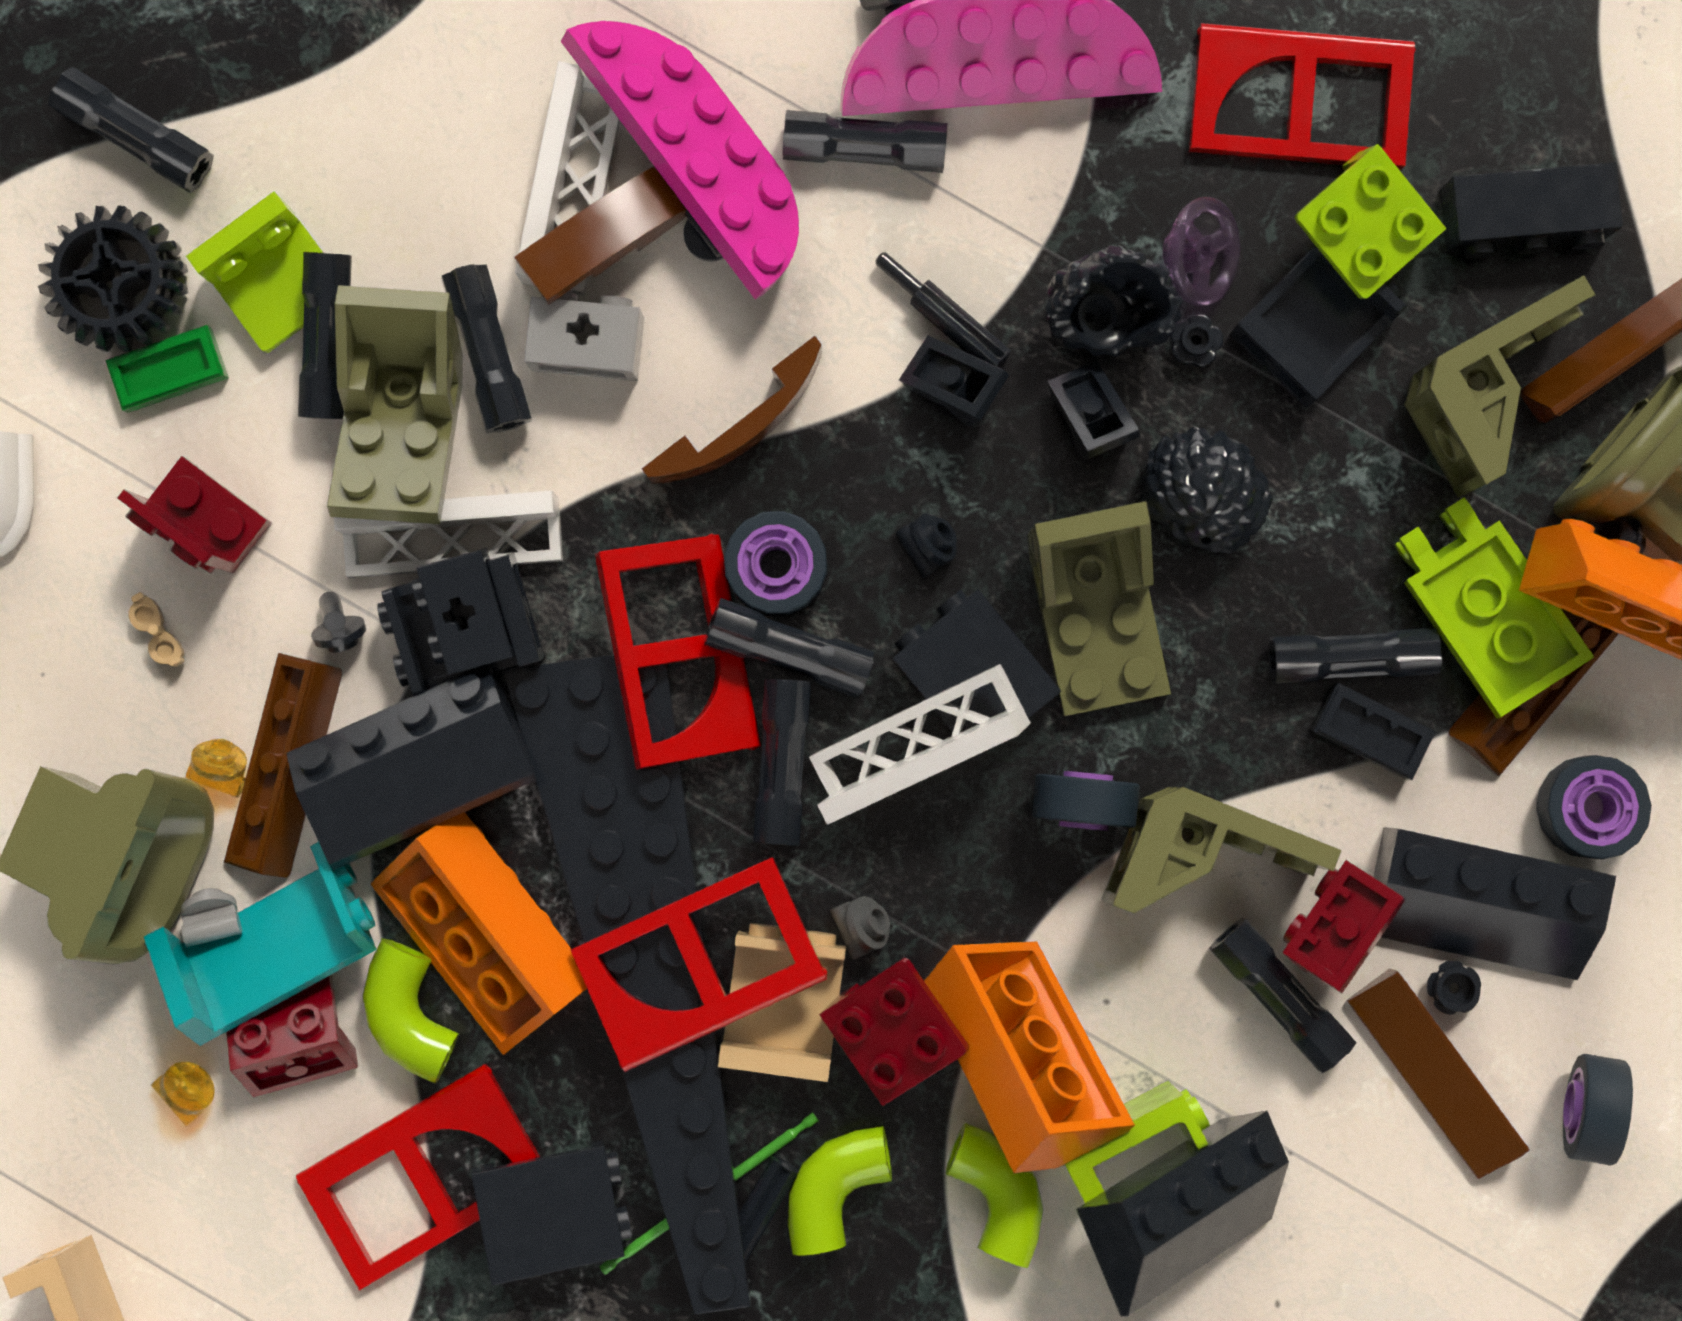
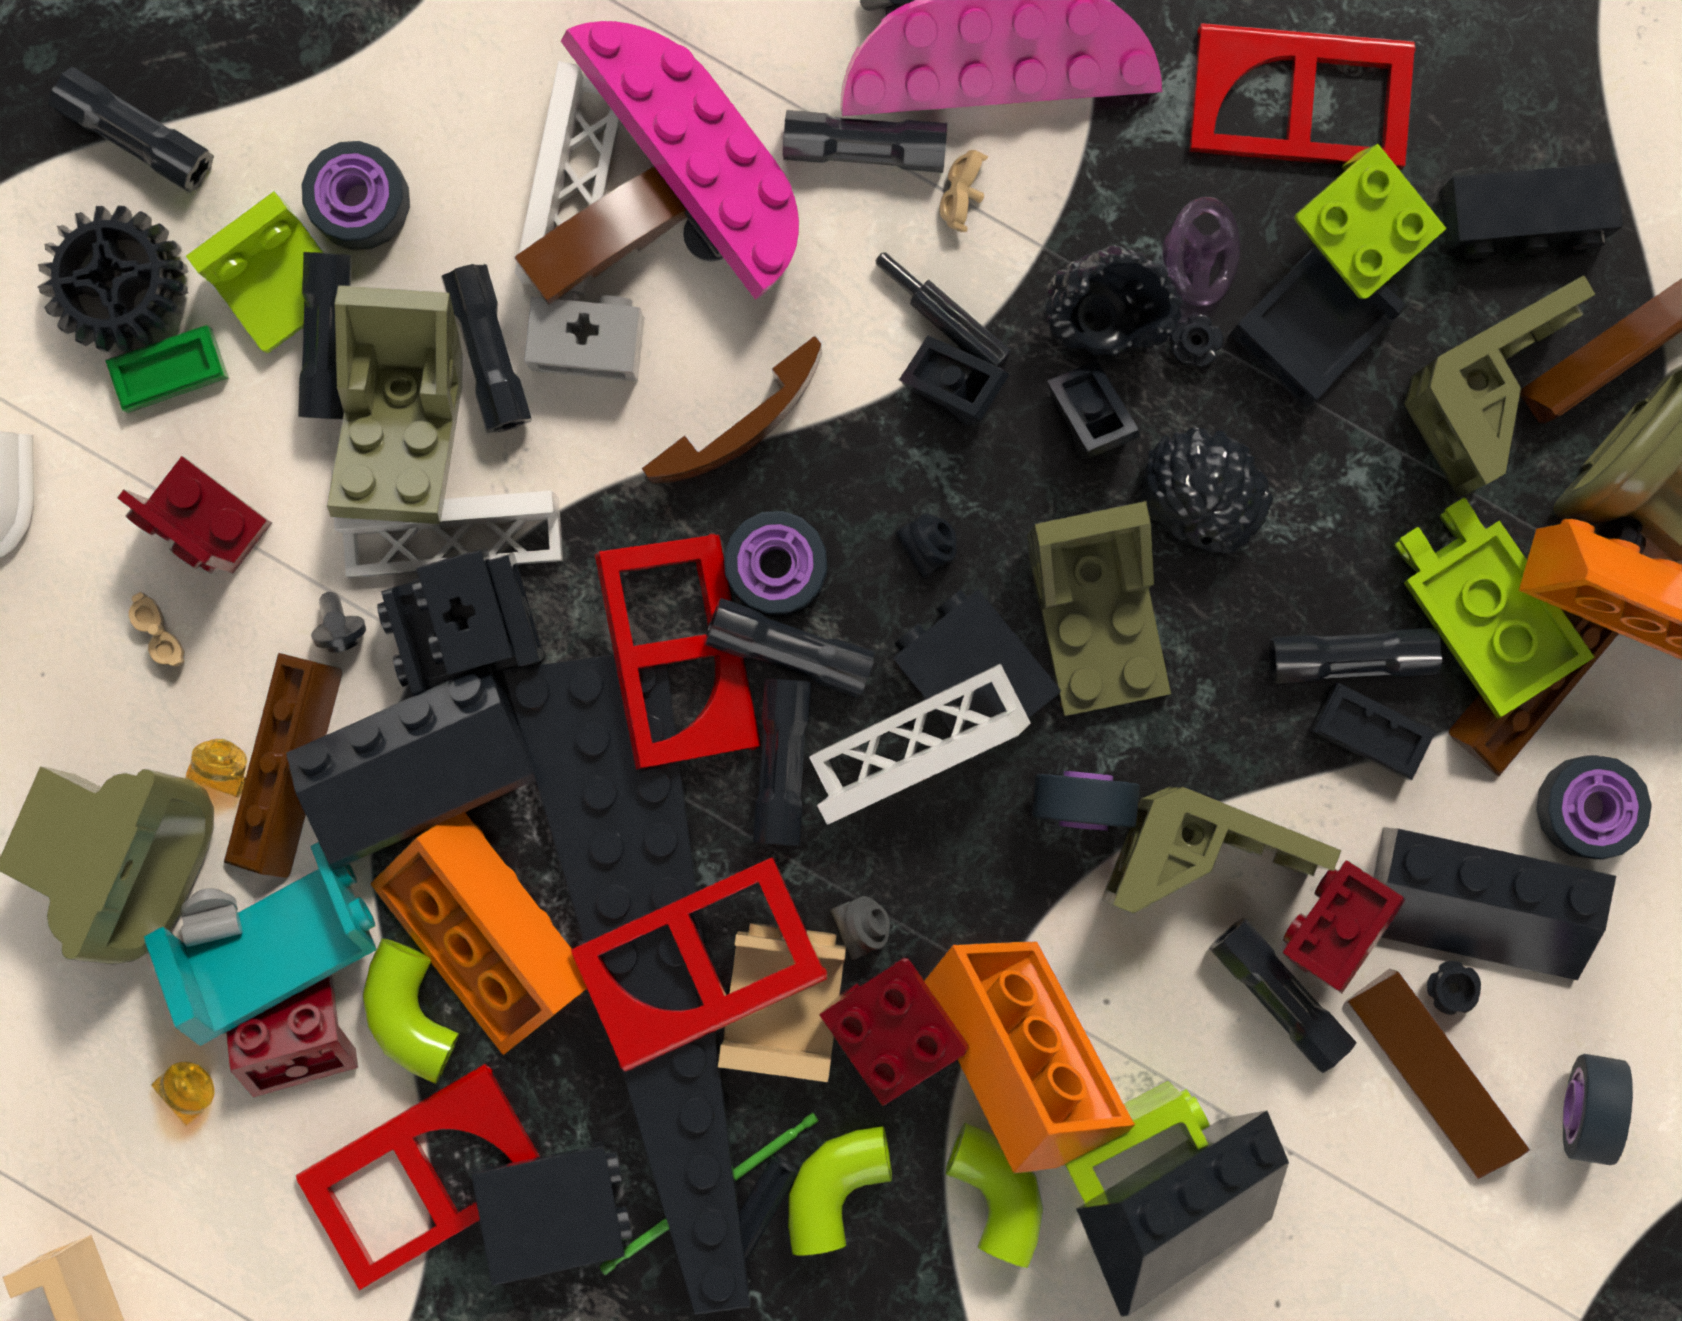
none -> wheel [301,141,410,250]
none -> tan piece [940,150,988,233]

